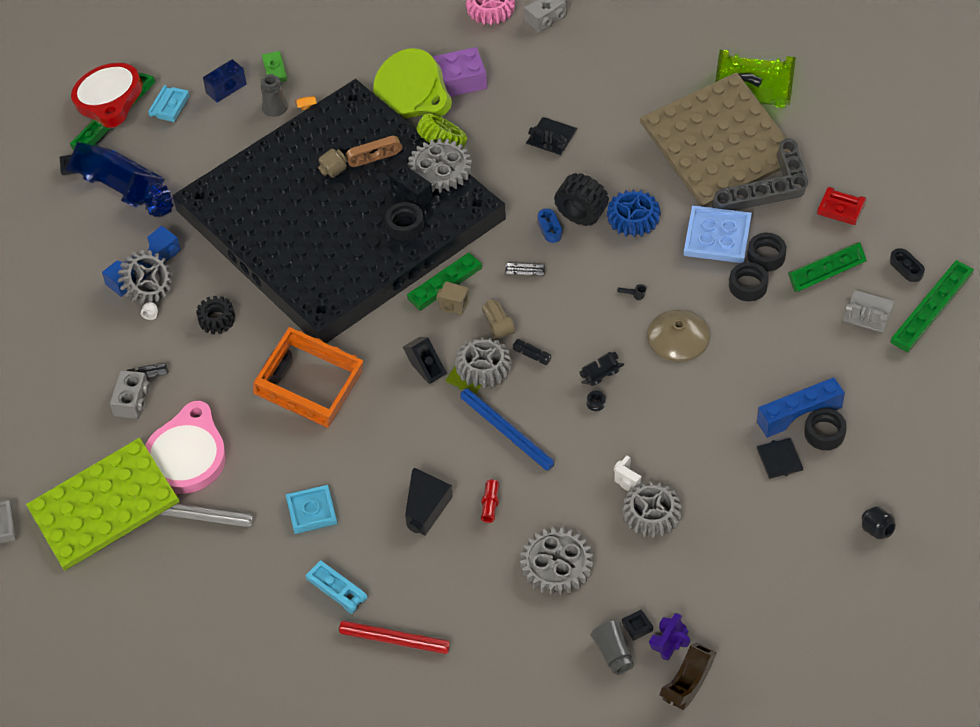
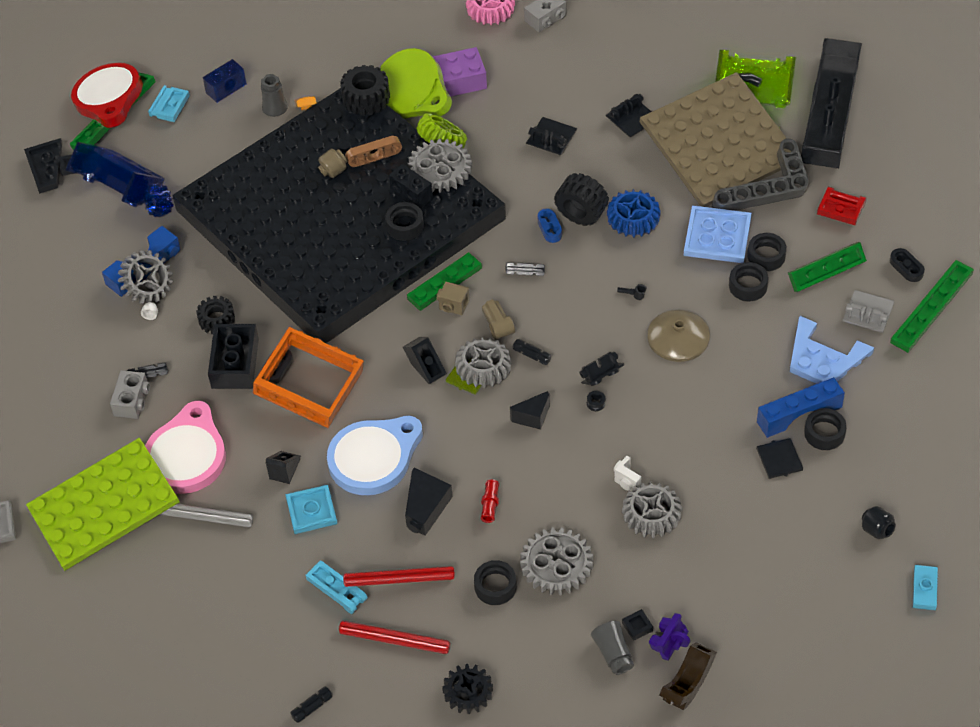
bright green plate [262,51,287,82] -> none
blue axle [460,388,554,471] -> none
none -> black wing [24,138,62,194]
none -> black brick [208,324,259,389]
none -> black slope [266,451,301,484]
none -> black axle [290,686,332,723]
none -> piece [327,416,423,495]
none -> black tyre [340,65,390,116]
none -> red axle [343,566,455,587]
none -> black gear [442,664,493,714]
none -> black tyre [474,560,517,605]
none -> black slope [510,391,550,430]
none -> black hinge [606,94,652,137]
none -> light blue wing [790,316,874,384]
none -> black piece [801,38,862,169]
none -> medium azure plate [913,565,938,610]

